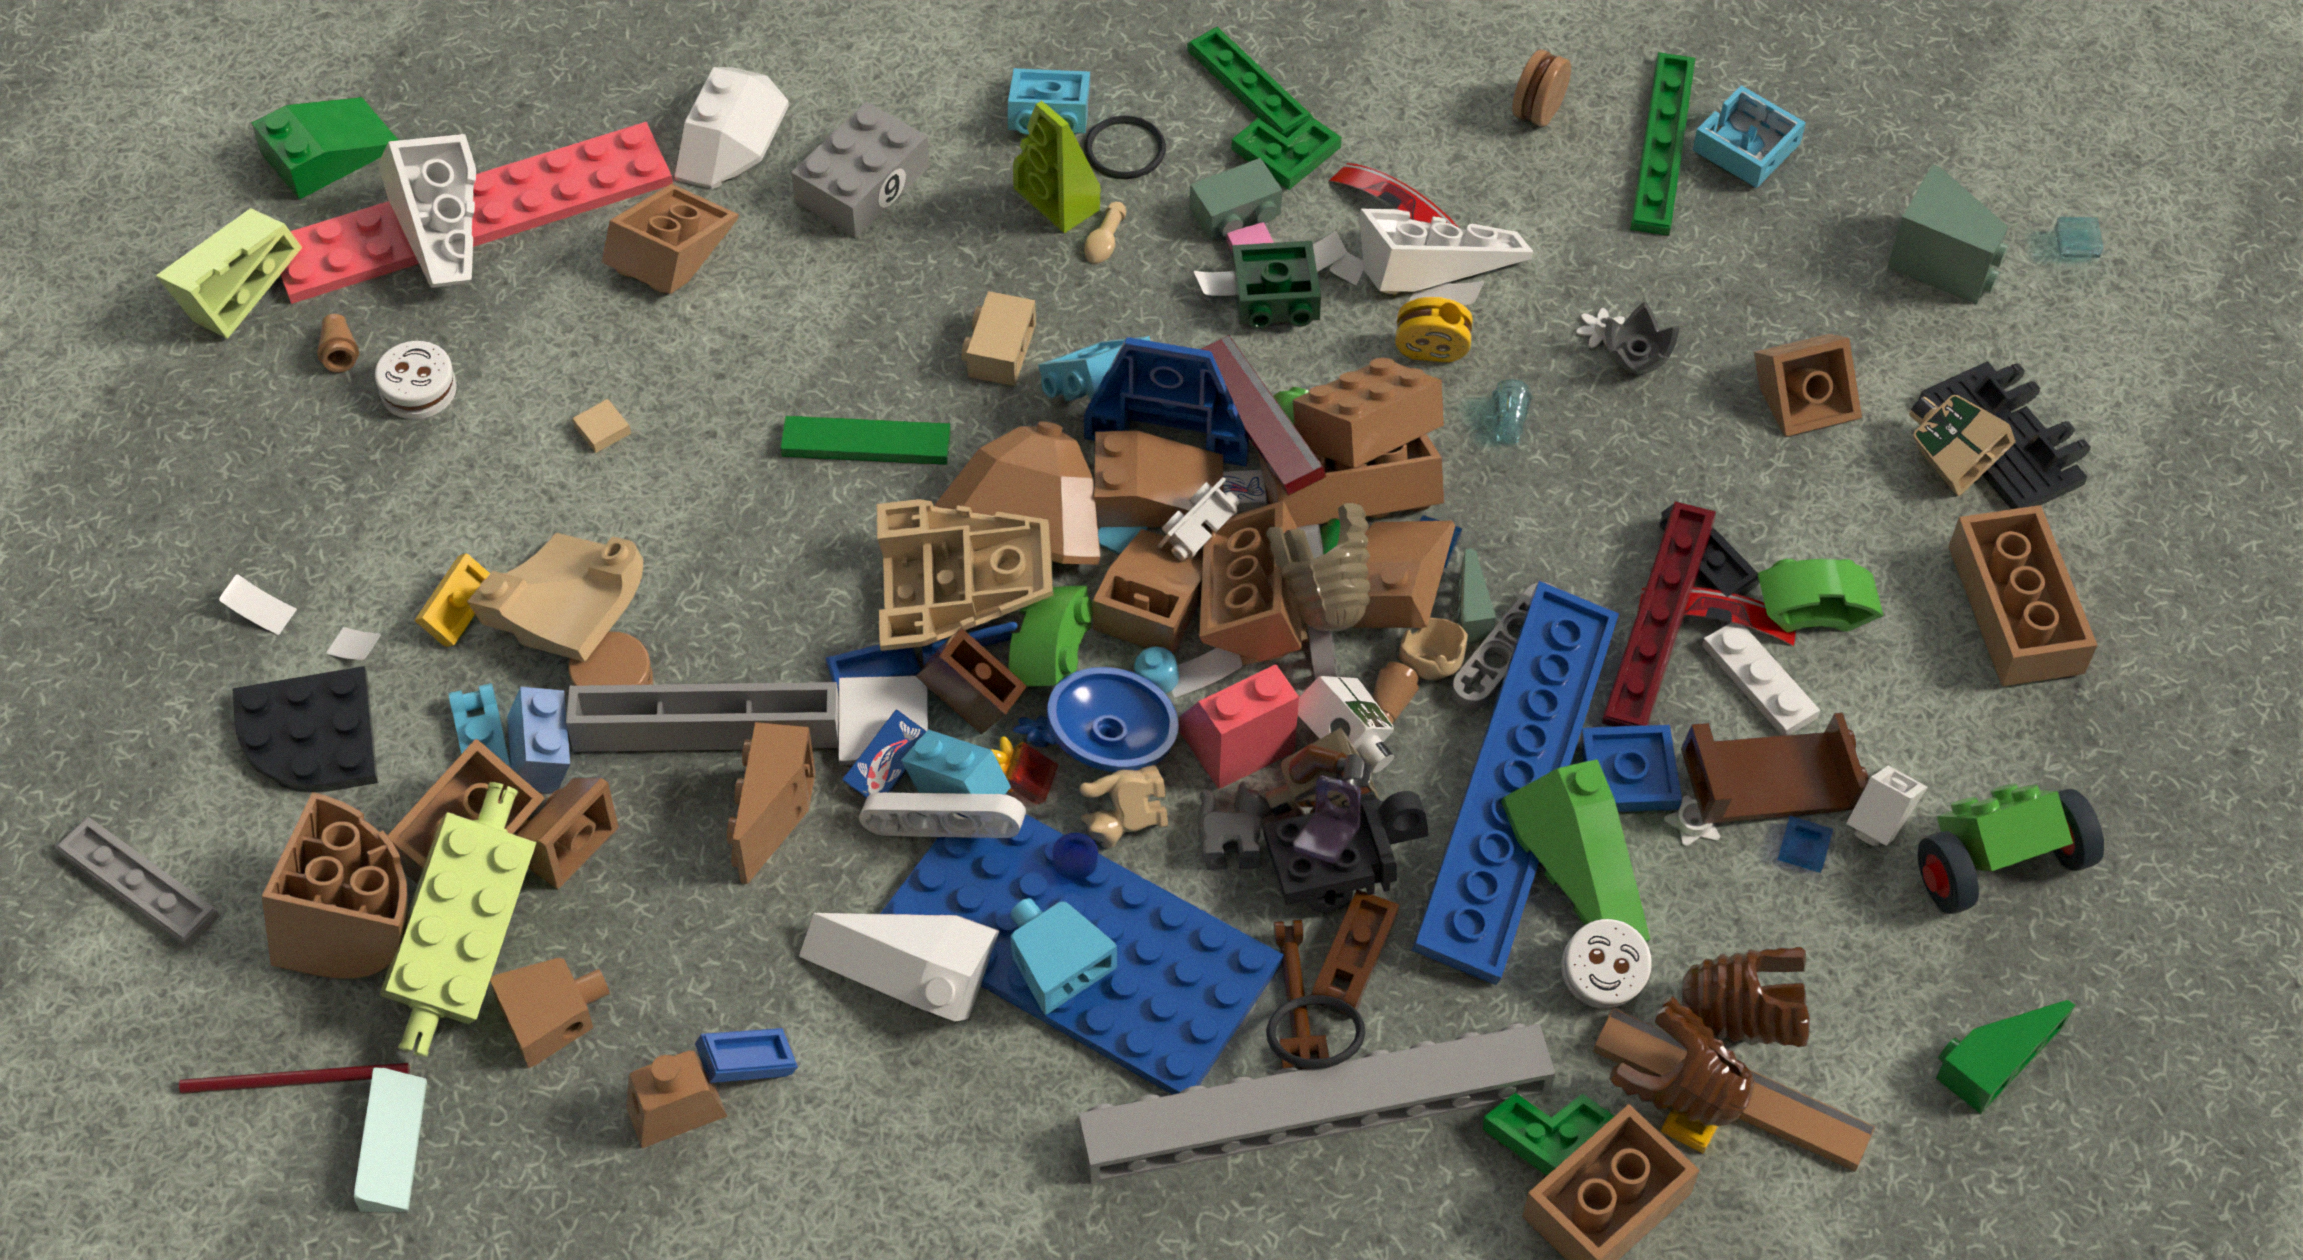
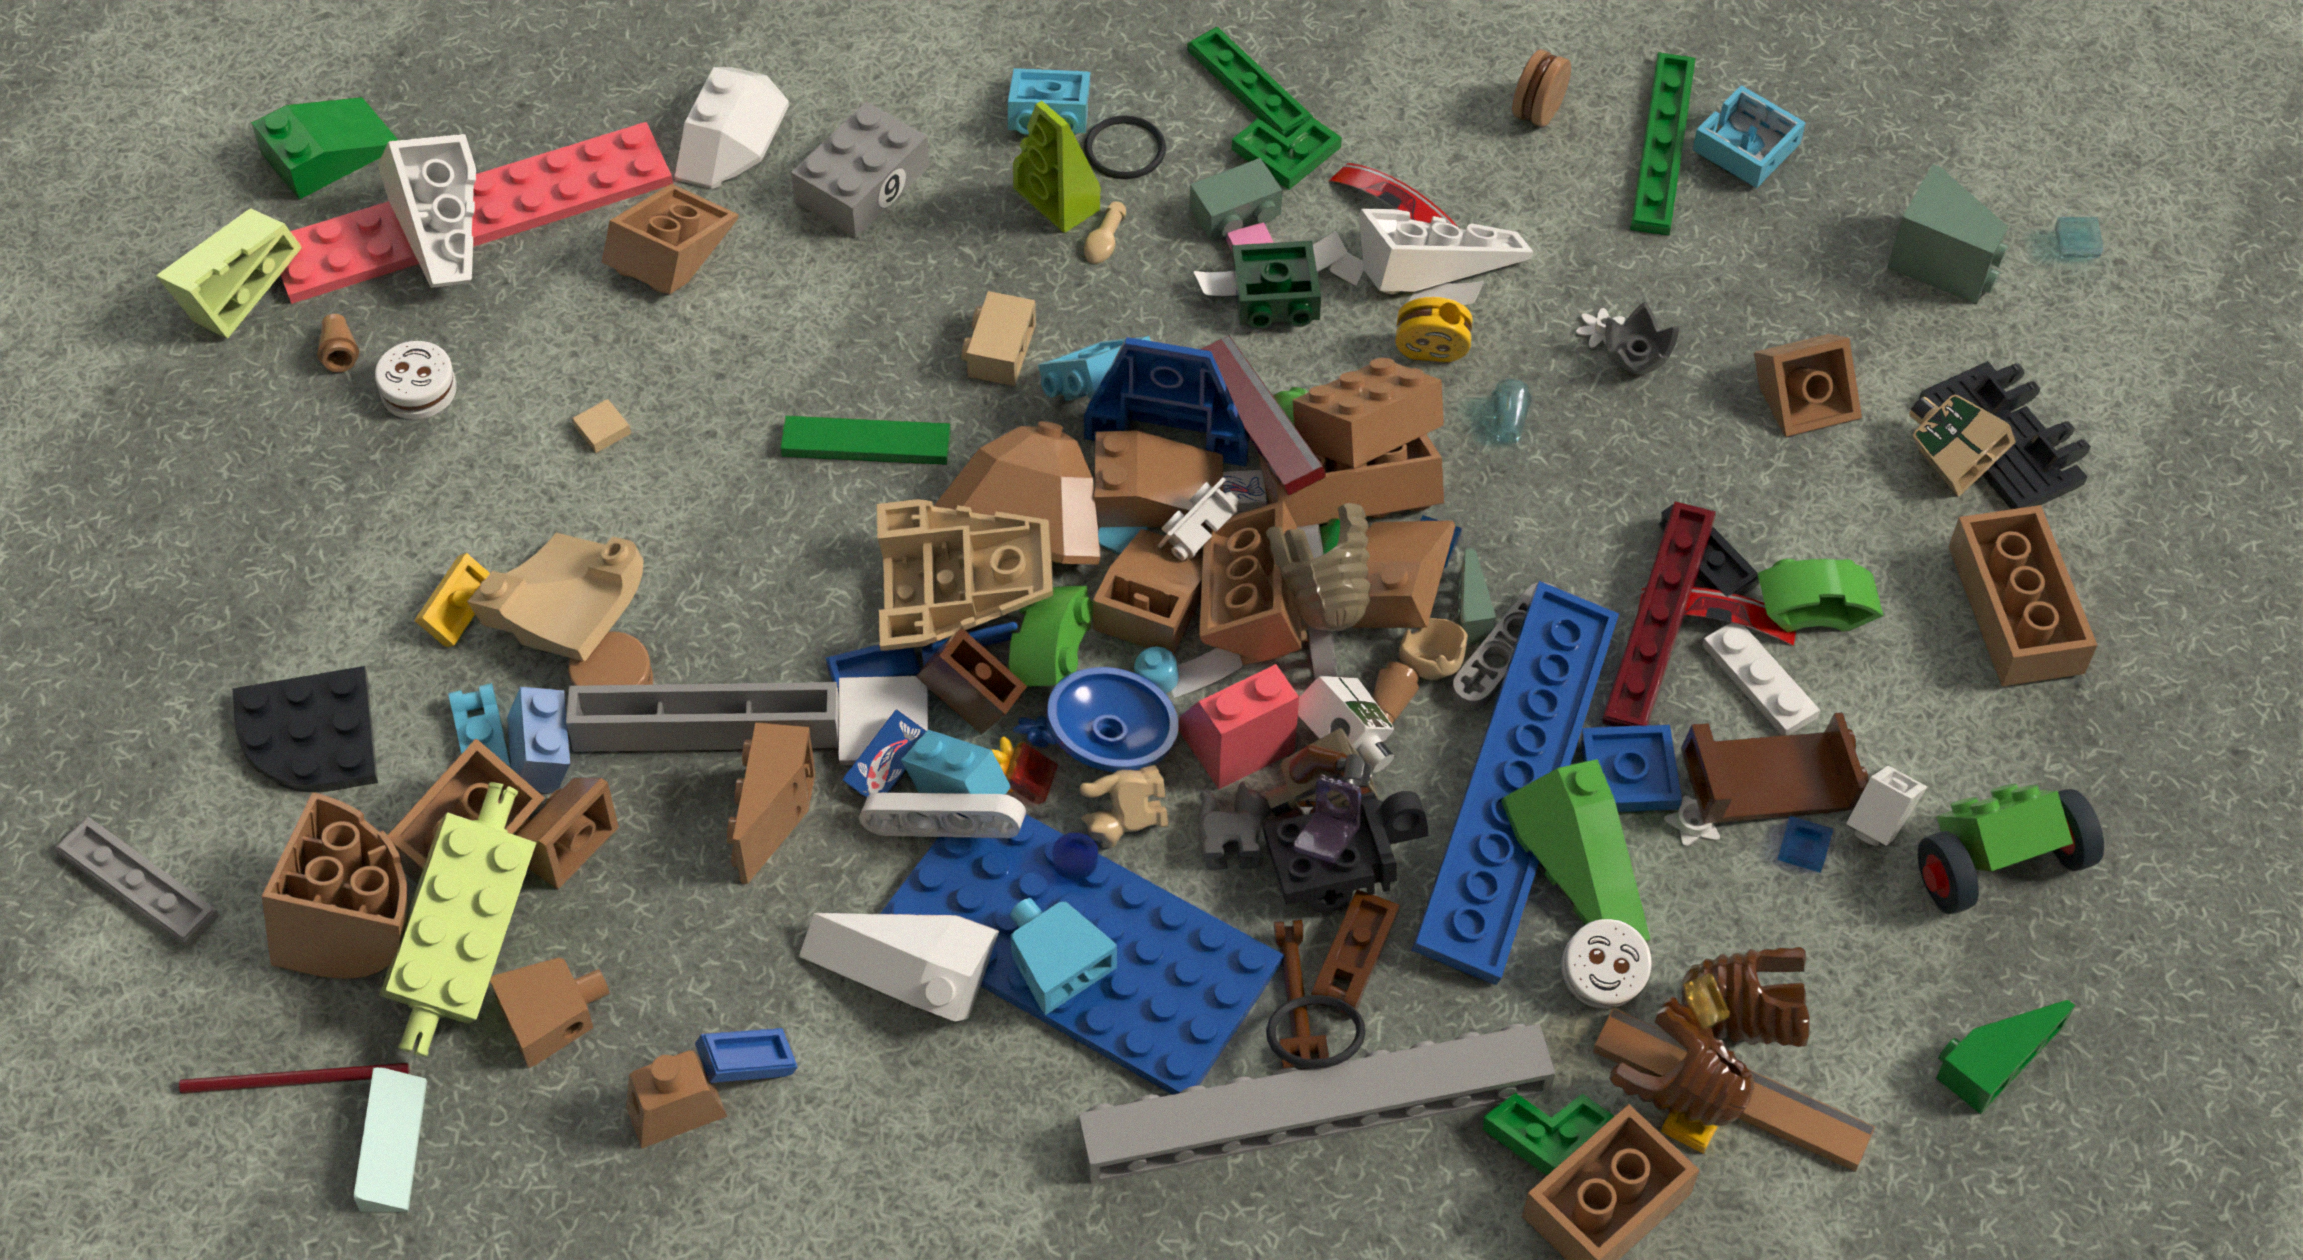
white sticker [219,575,381,660] -> none
none -> clear yellow tile [1683,973,1730,1029]

